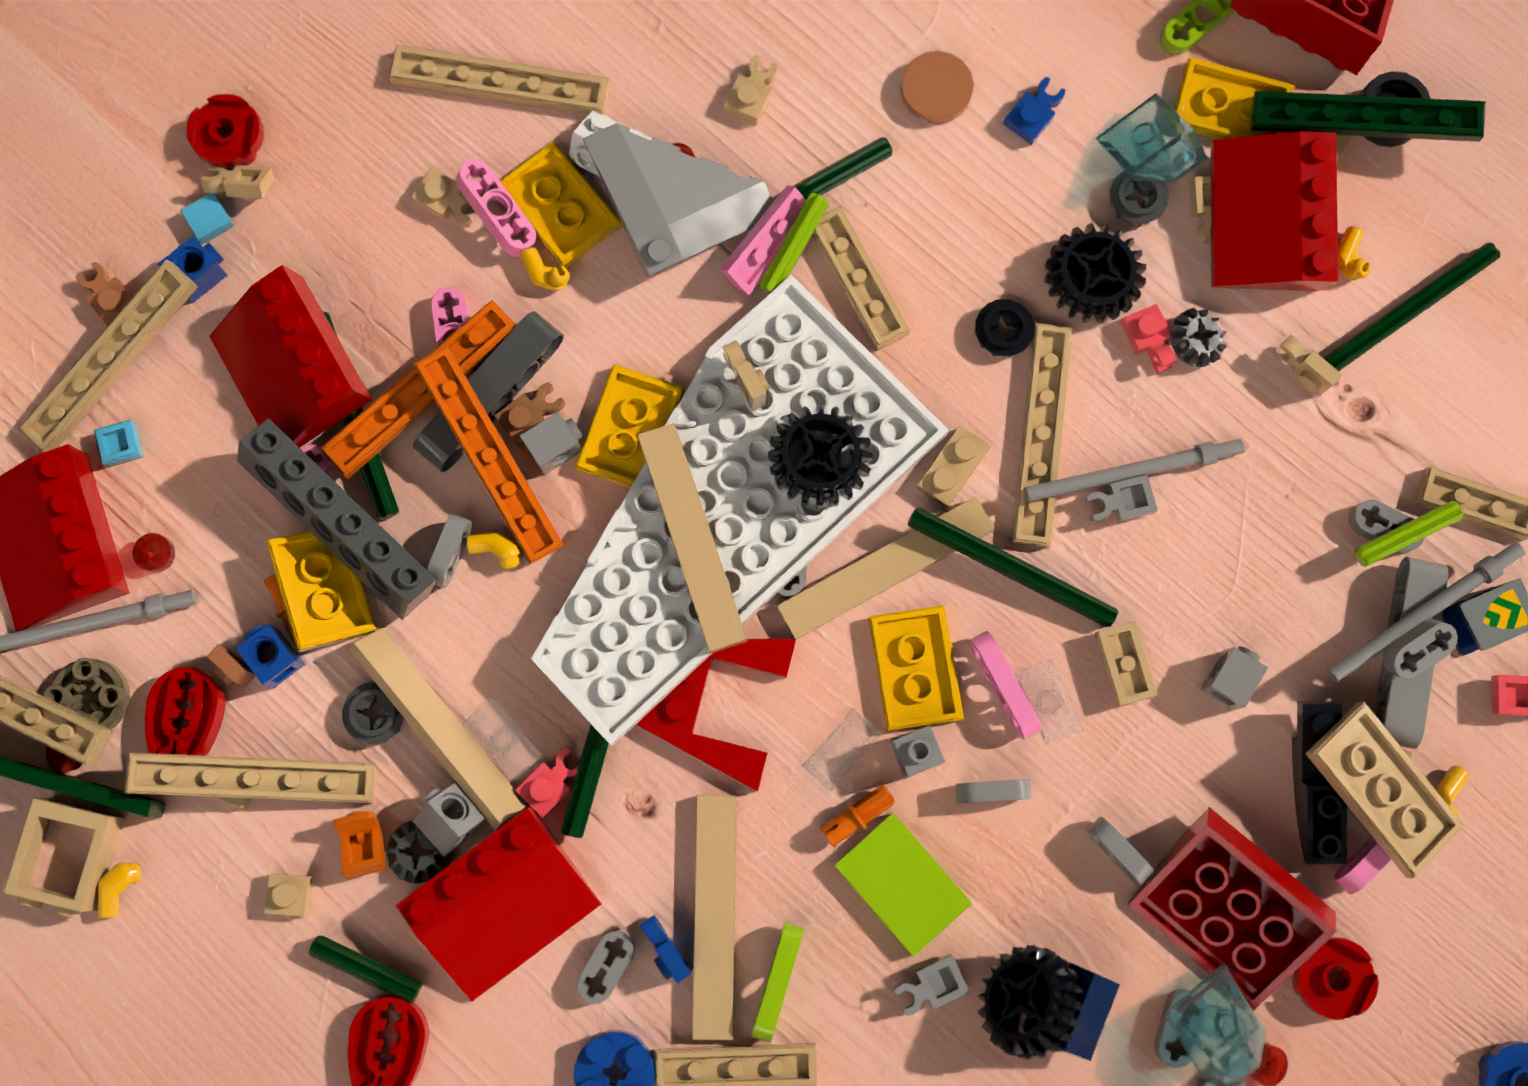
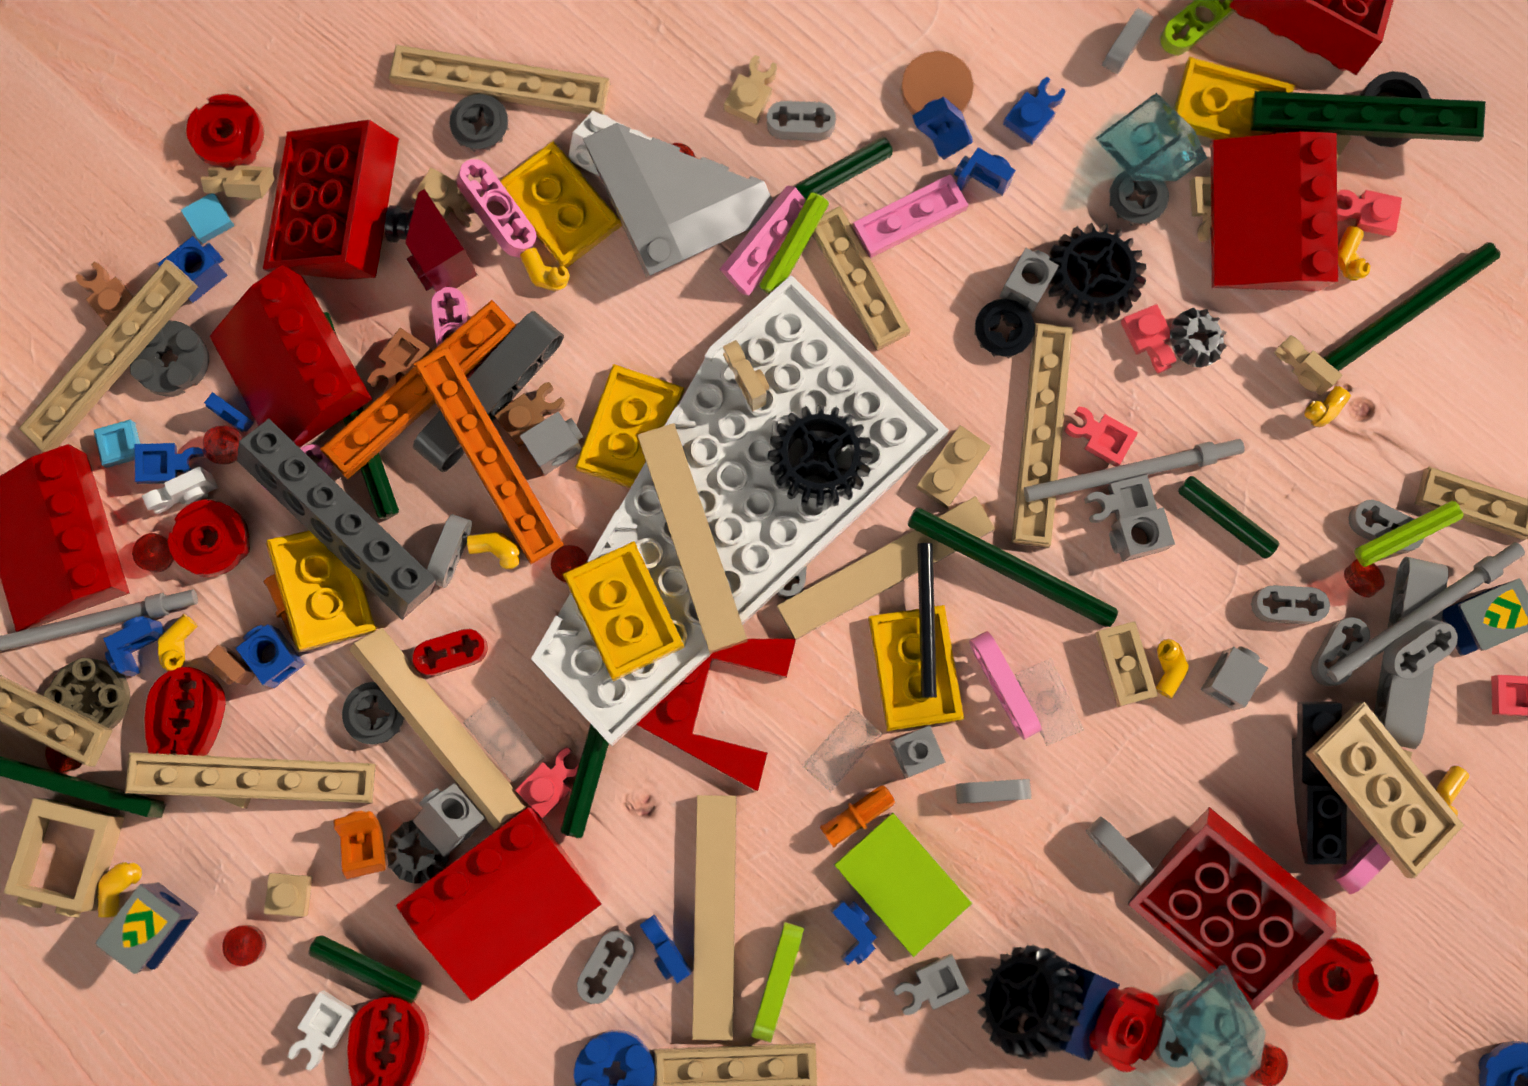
none -> piece [96,883,199,974]
none -> blue bracket [104,616,165,677]
none -> dark grey plate [130,320,209,397]
none -> blue plate [134,443,205,484]
none -> white plate [142,466,218,514]
none -> yellow arm [158,614,198,671]
none -> red plate [168,499,250,577]
none -> clear red tile [203,426,242,465]
none -> blue tile [204,392,254,433]
none -> clear red tile [222,925,266,966]
none -> red slope [262,120,399,280]
none -> white plate [288,990,357,1071]
none -> nougat plate [367,327,432,393]
none -> black wheel [385,205,414,242]
none -> dark red slope [405,189,477,292]
none -> red beam [413,629,488,677]
none -> dark grey gear [450,94,509,152]
none -> clear red tile [551,545,588,584]
none -> yellow tile [563,541,685,682]
none -> light grey beam [767,101,836,141]
none -> blue bracket [830,900,877,965]
none -> bright pink plate [853,174,968,258]
none -> blue bracket [912,96,973,159]
none -> black bar [917,543,937,698]
none -> blue bracket [954,147,1016,196]
none -> light grey brick [1000,248,1059,314]
none -> coral plate [1064,406,1138,467]
none -> red plate [1089,987,1162,1072]
none -> light grey beam [1102,8,1153,75]
none -> light grey brick [1109,507,1175,562]
none -> yellow arm [1156,639,1189,699]
none -> dark green axle [1178,476,1279,559]
none -> light grey beam [1251,585,1330,624]
none -> yellow arm [1304,386,1351,428]
none -> light grey beam [1311,617,1370,686]
none -> coral plate [1337,189,1402,237]
none -> clear red tile [1344,559,1385,598]

